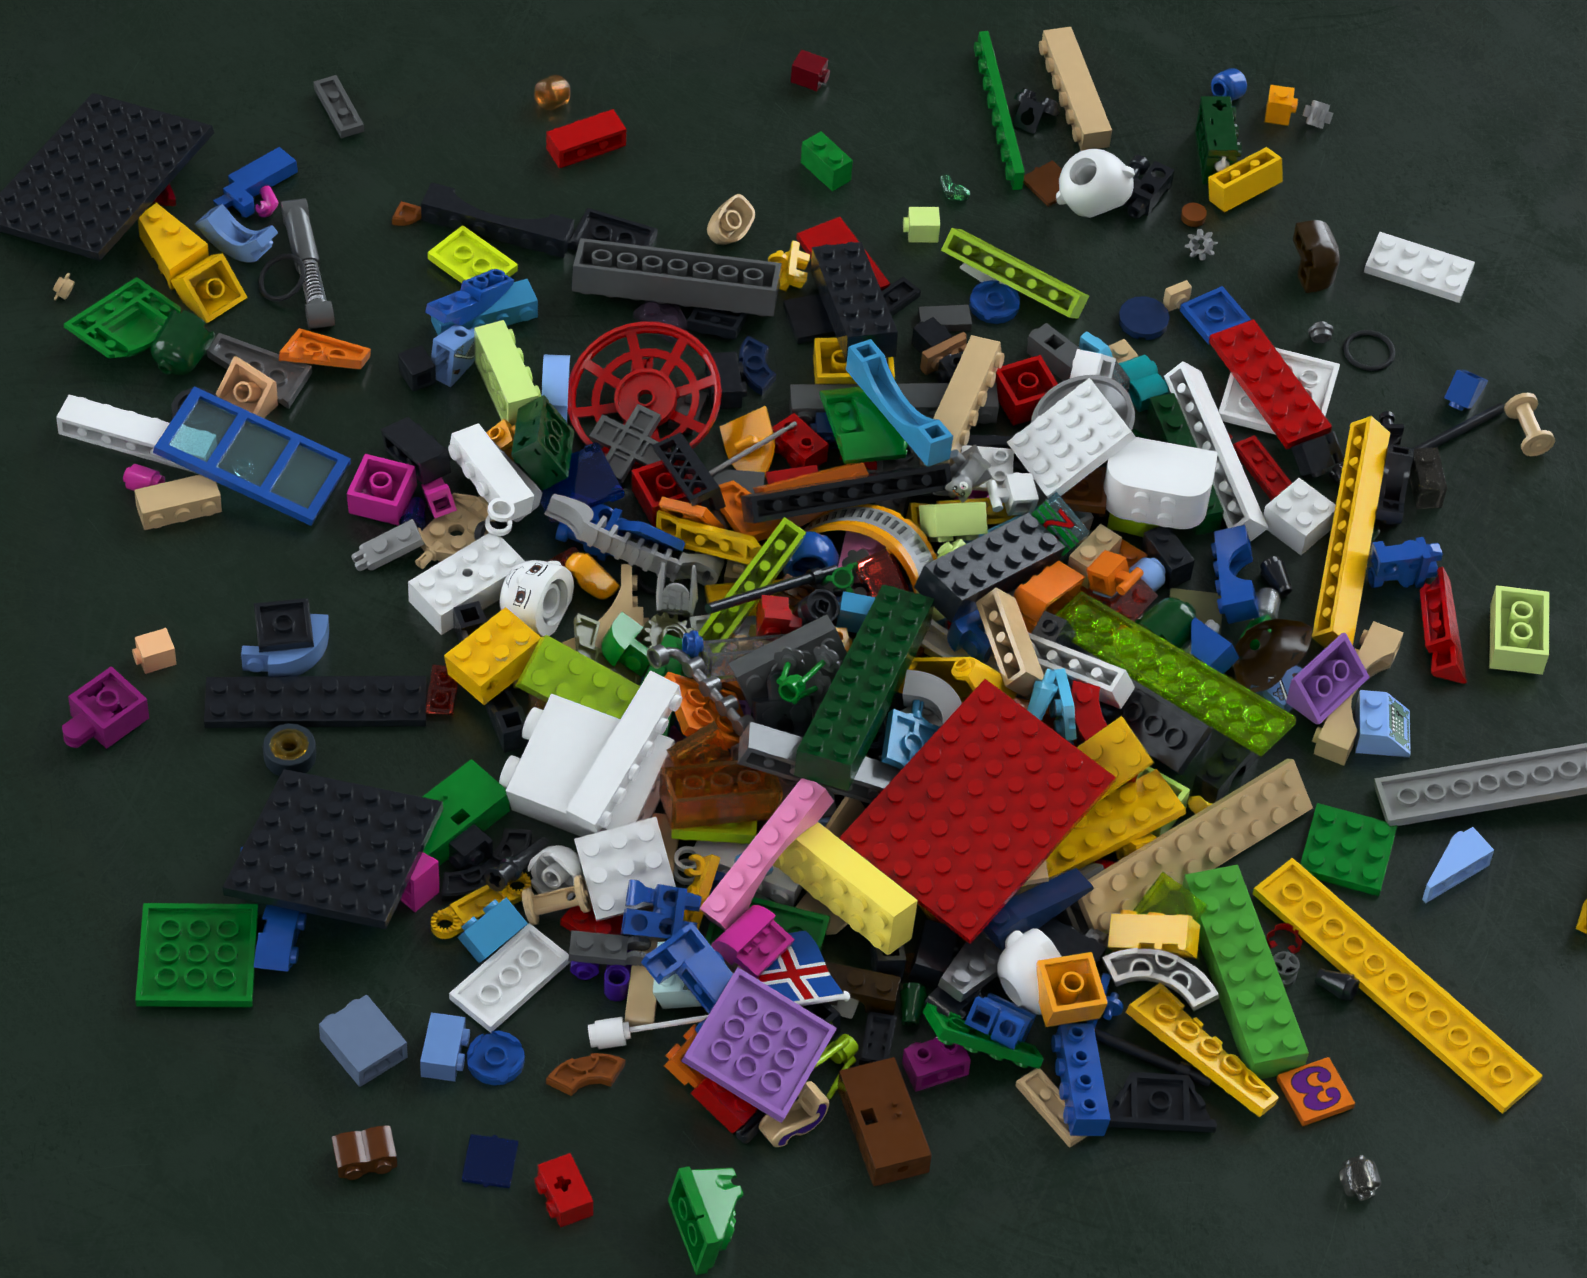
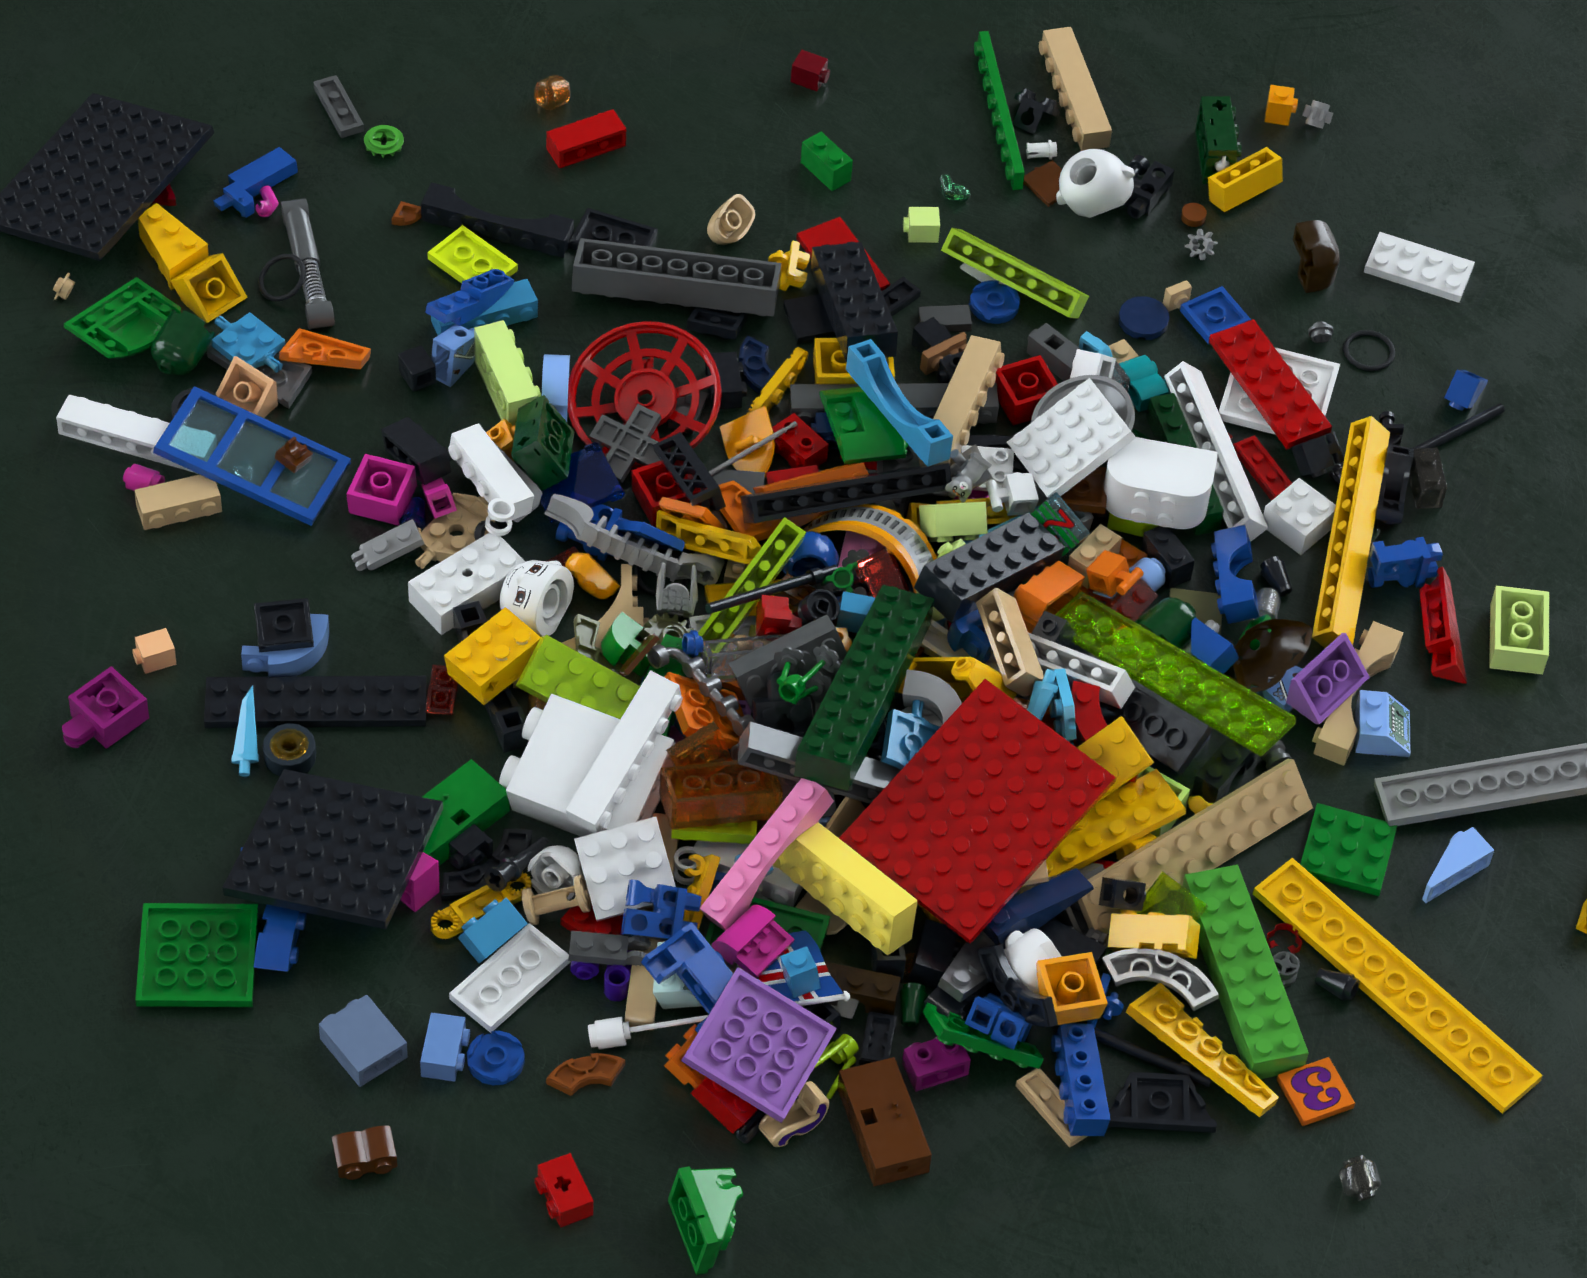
medium blue arch [195,204,278,262] -> none
clear blue piece [462,1134,519,1188] -> none
clear purple wing [633,301,688,344] -> none
blue head [1211,68,1247,102] -> none
tan hose [1504,393,1555,456] -> none
none -> dark azure plate [211,312,285,373]
none -> medium azure bar [231,686,259,777]
none -> reddish brown tile [275,437,313,473]
none -> bright green gear [364,125,404,158]
none -> reddish brown piece [618,633,660,677]
none -> yellow plate [747,347,808,414]
none -> dark azure brick [780,946,821,998]
none -> black tile [977,944,1058,1027]
none -> white pin [1026,140,1057,160]
none -> black brick [1099,877,1146,911]
none -> dark grey wheel [1259,740,1292,770]

